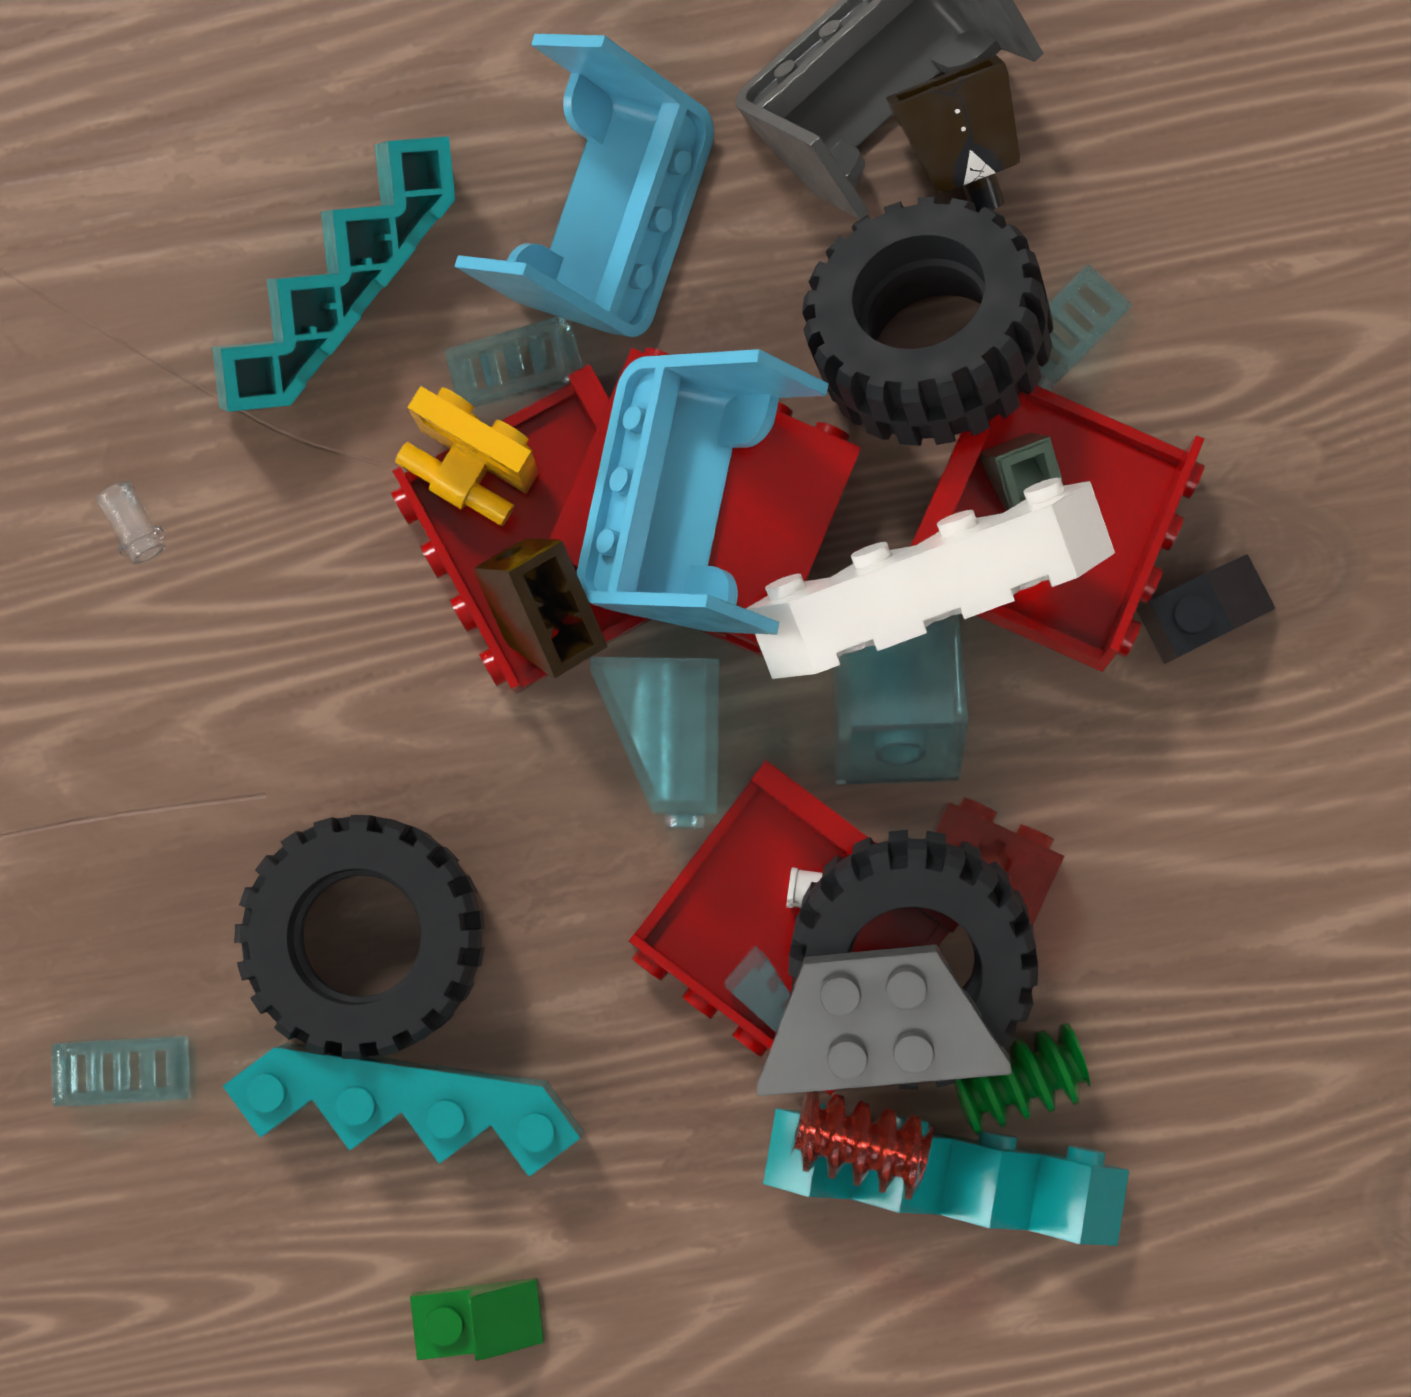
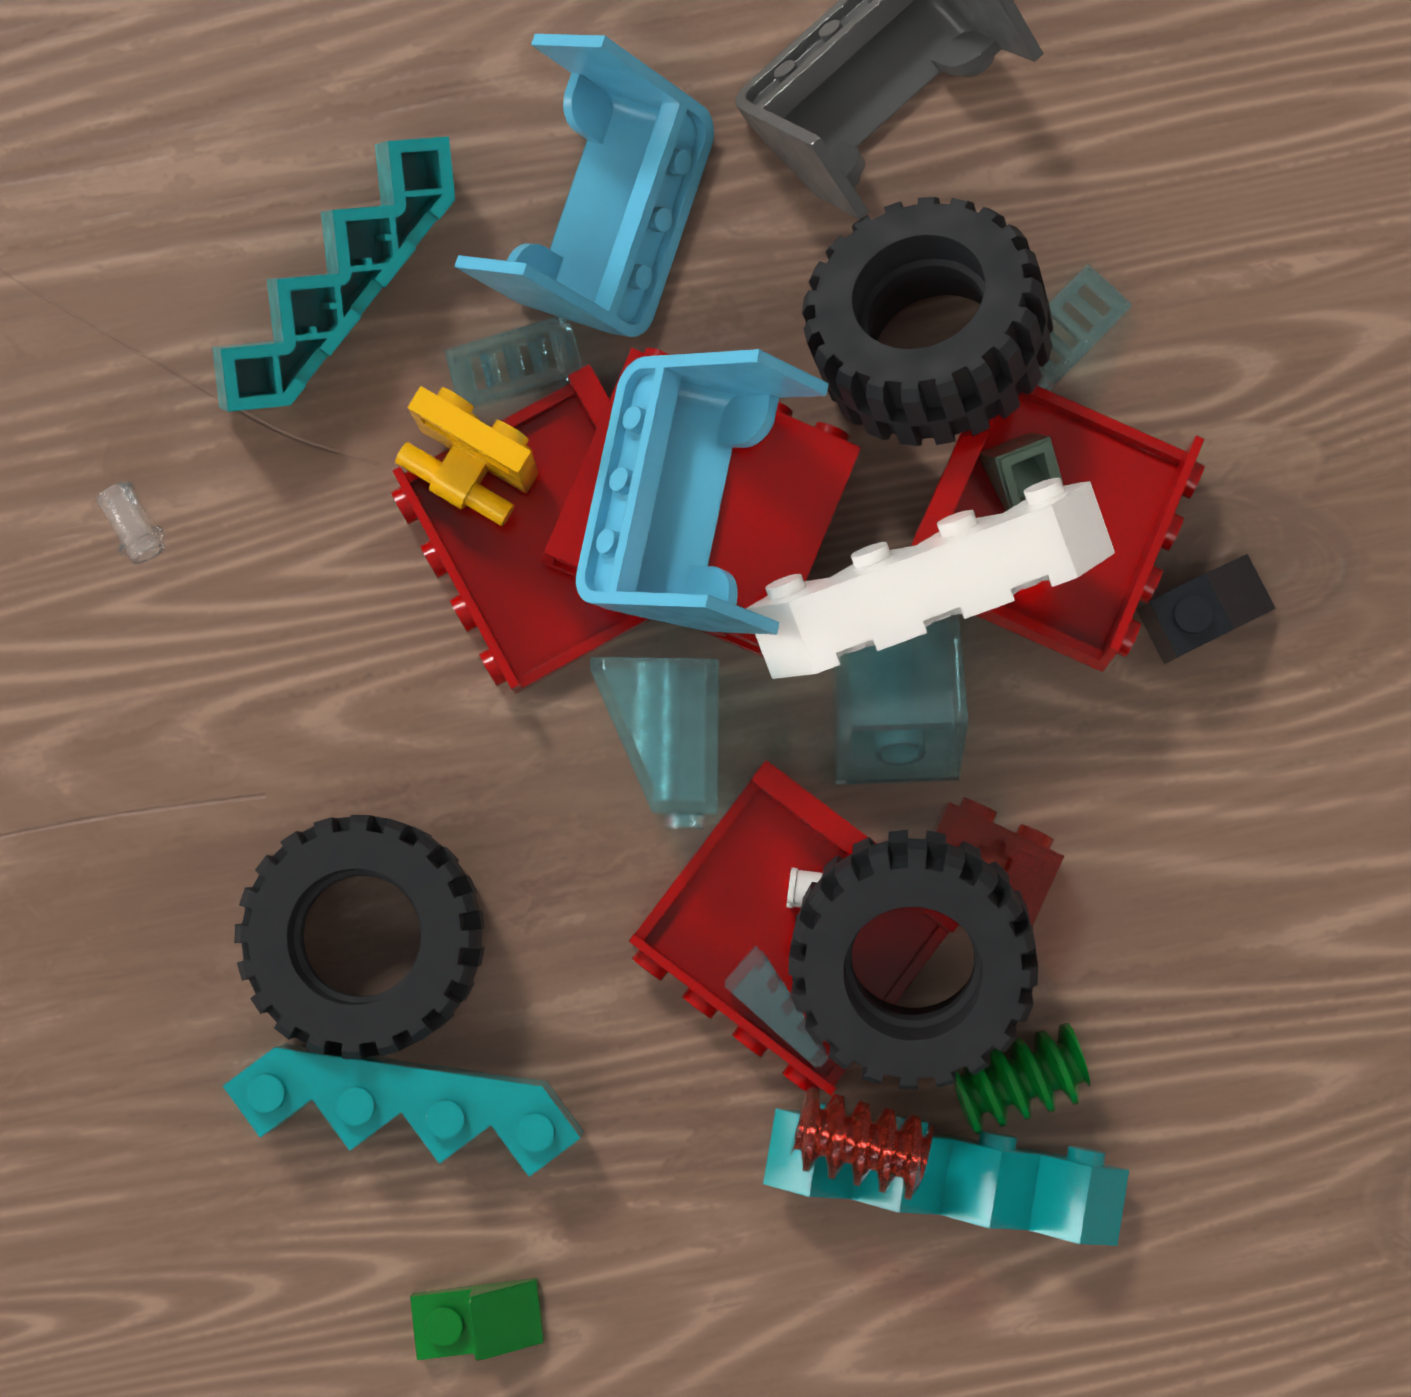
clear light blue slope [52,1036,190,1107] -> none
dark brown torso [474,538,608,678] -> none
wing [757,945,1012,1096] -> none
dark brown torso [886,55,1020,213] -> none

